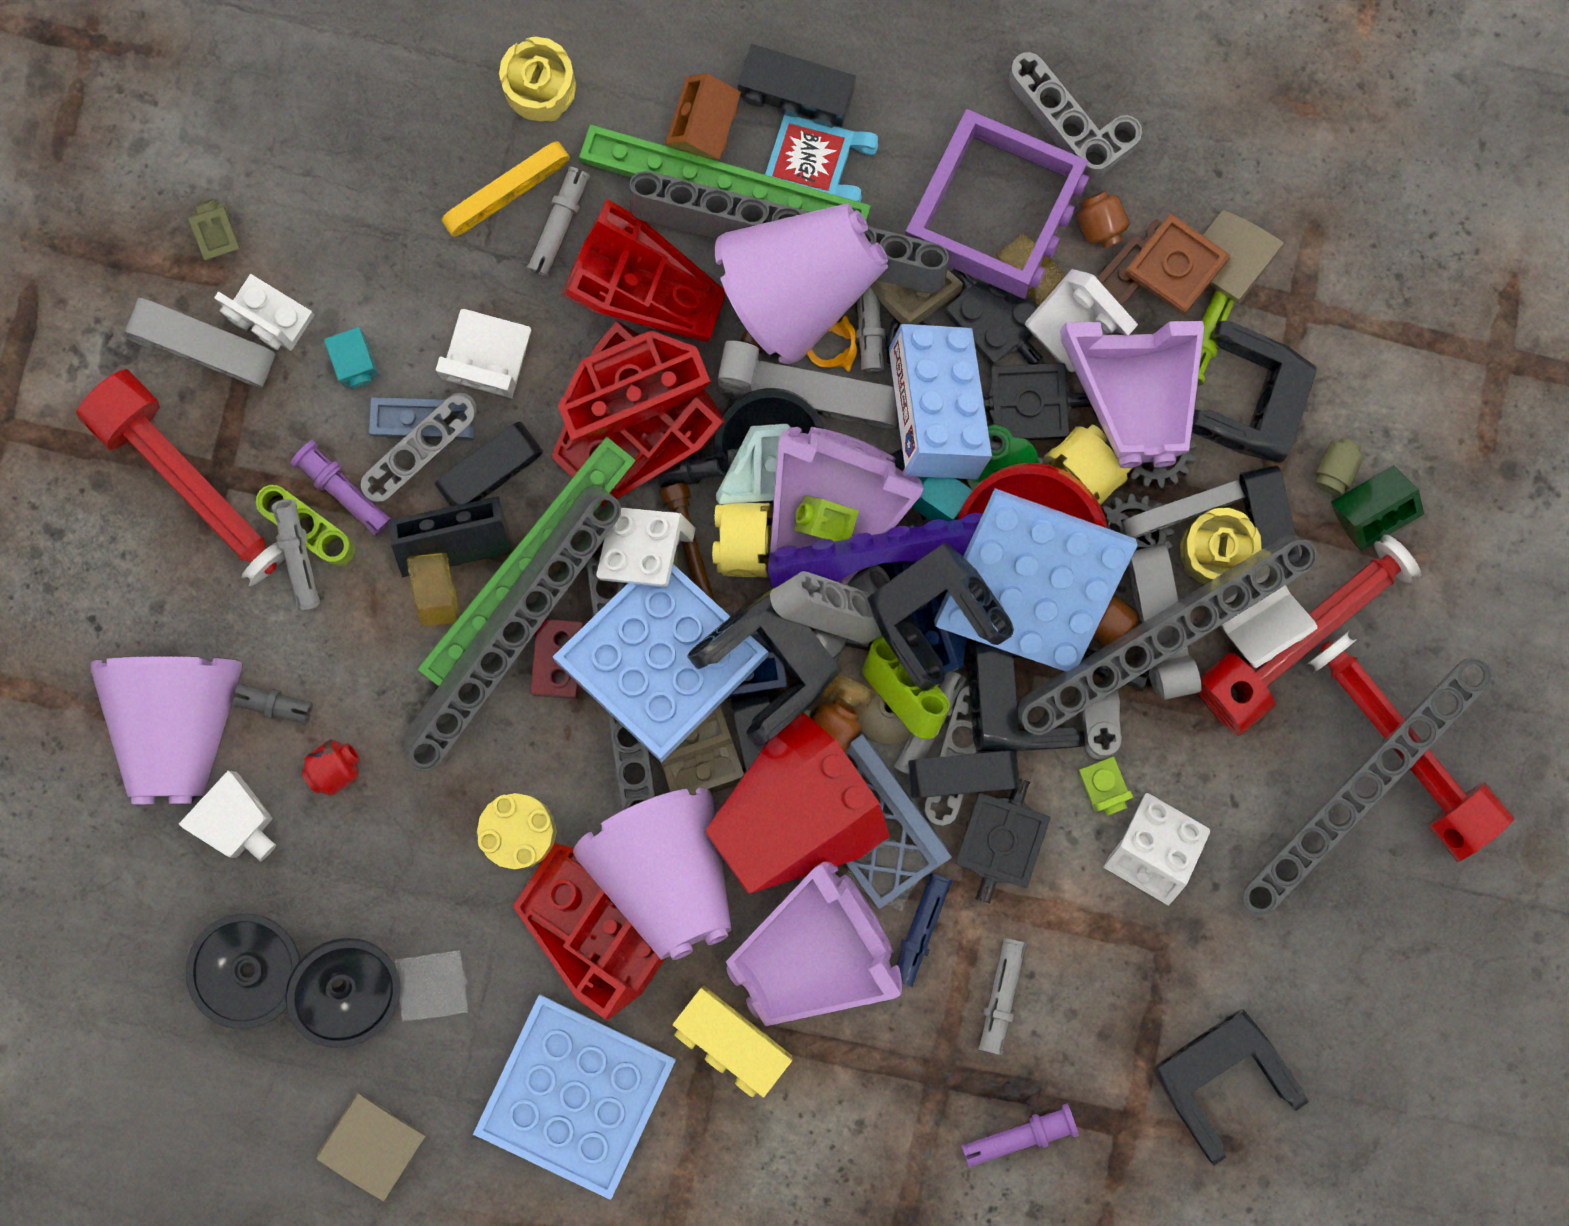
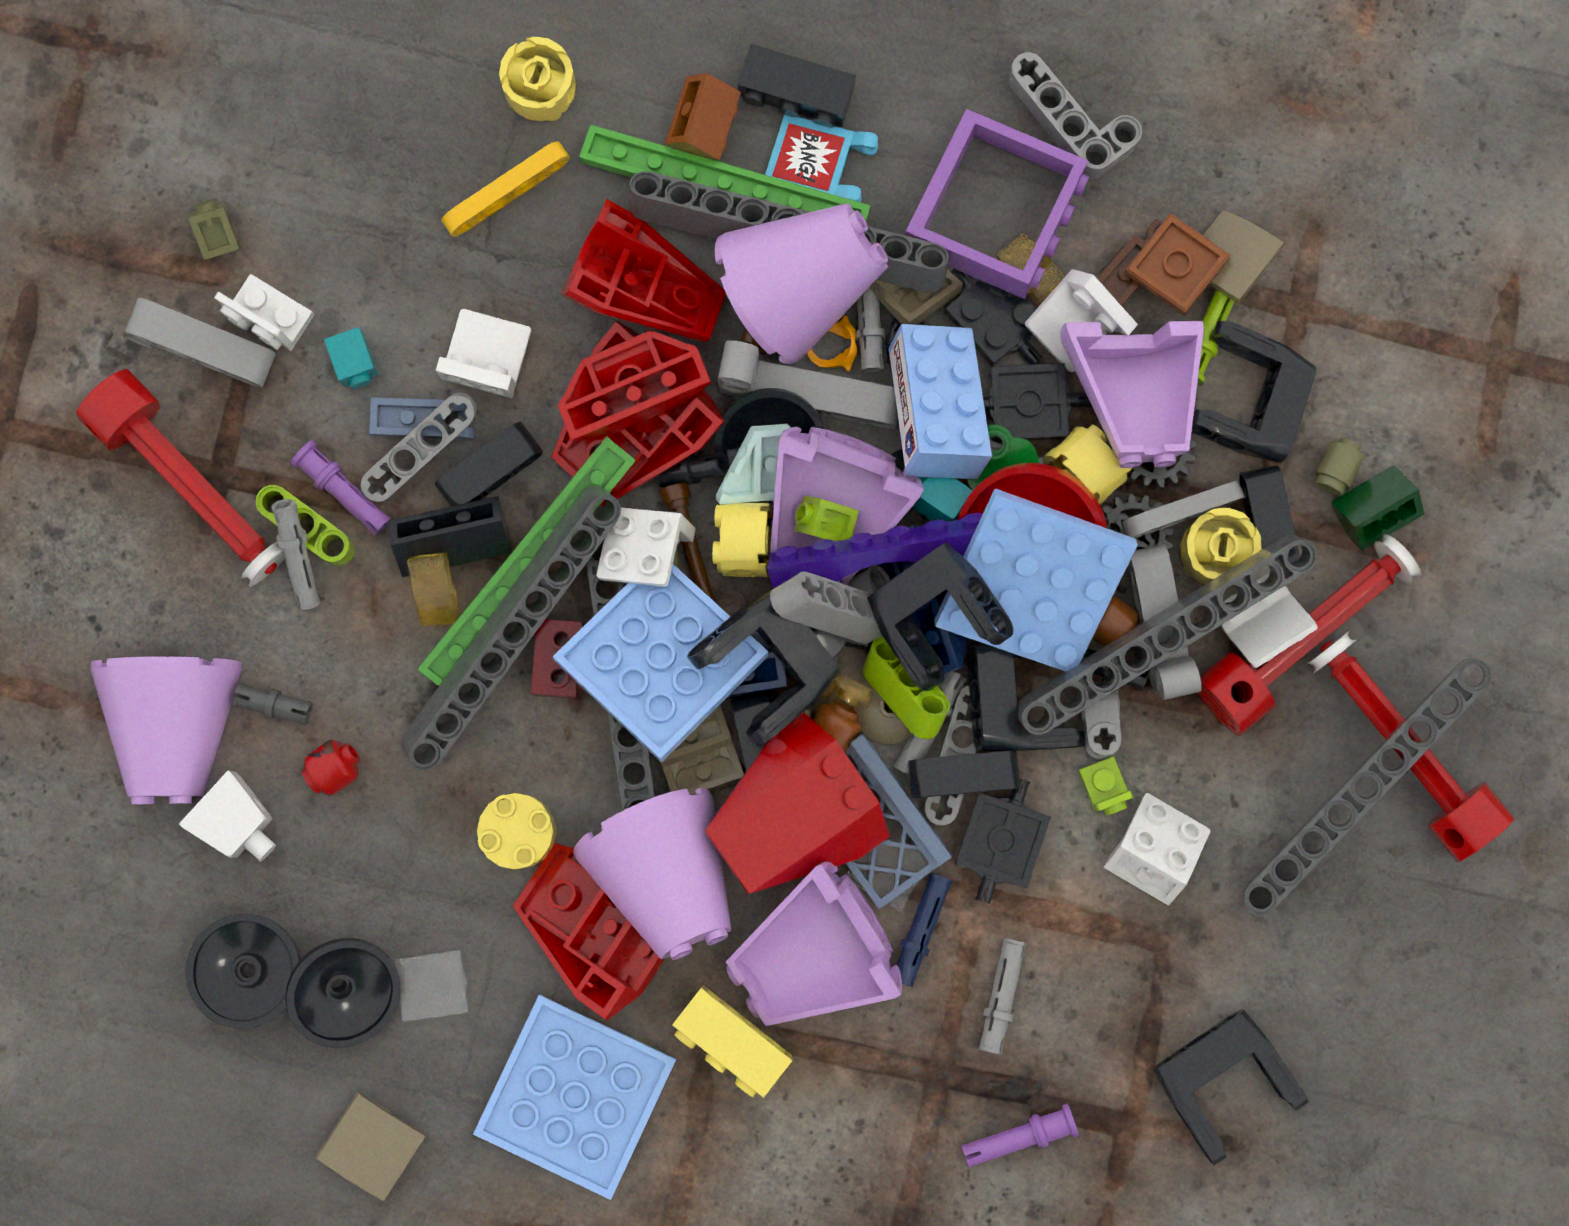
light grey pin [526,166,590,277] -> none
dark orange head [1075,190,1130,249] -> none

